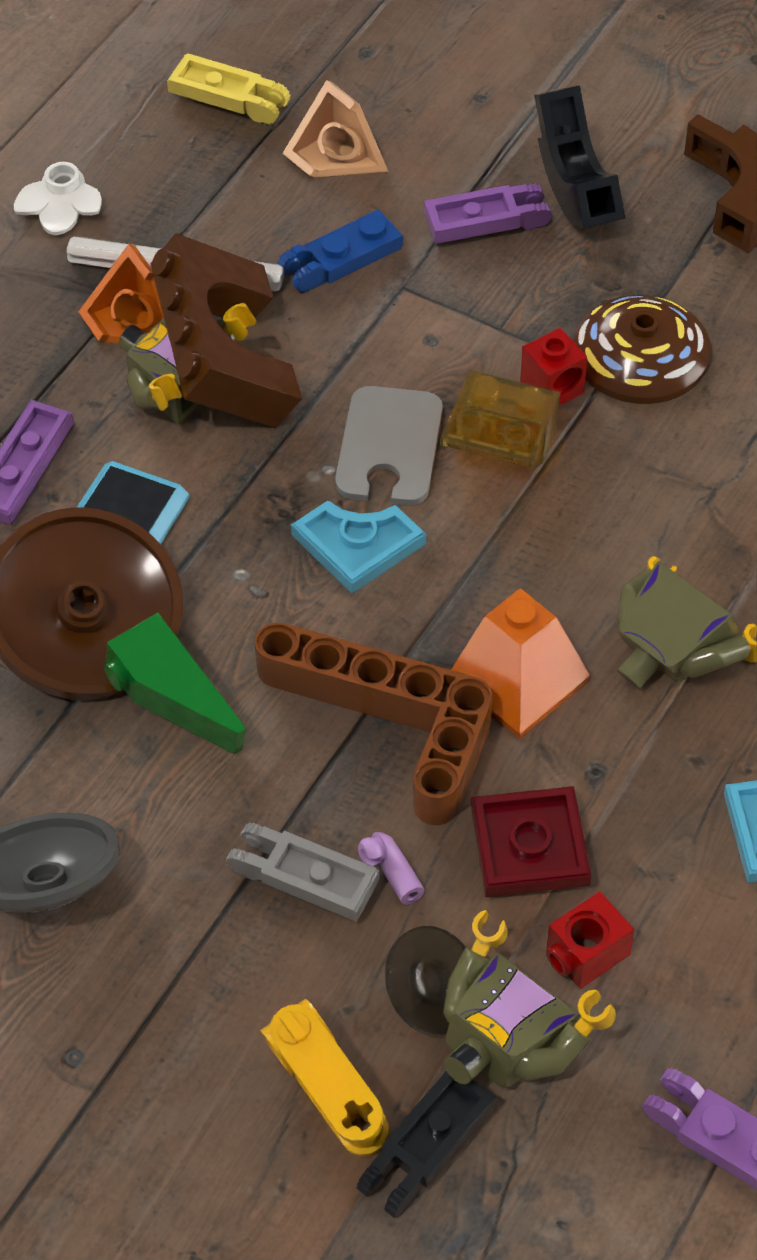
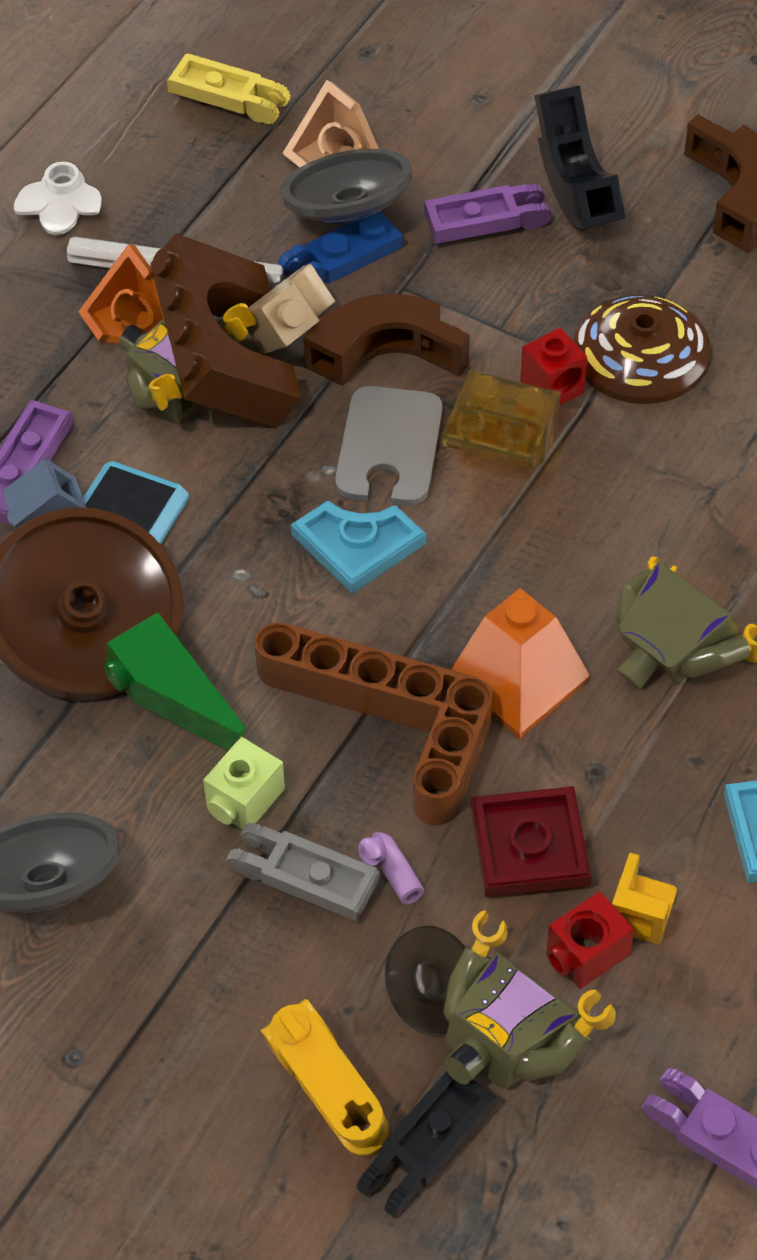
none -> sand blue brick [2,458,86,530]
none -> yellowish green brick [203,736,285,829]
none -> tan arch [246,263,335,354]
none -> dark grey dish [281,149,412,224]
none -> reddish brown arch [303,294,470,386]
none -> yellow panel [612,852,677,945]

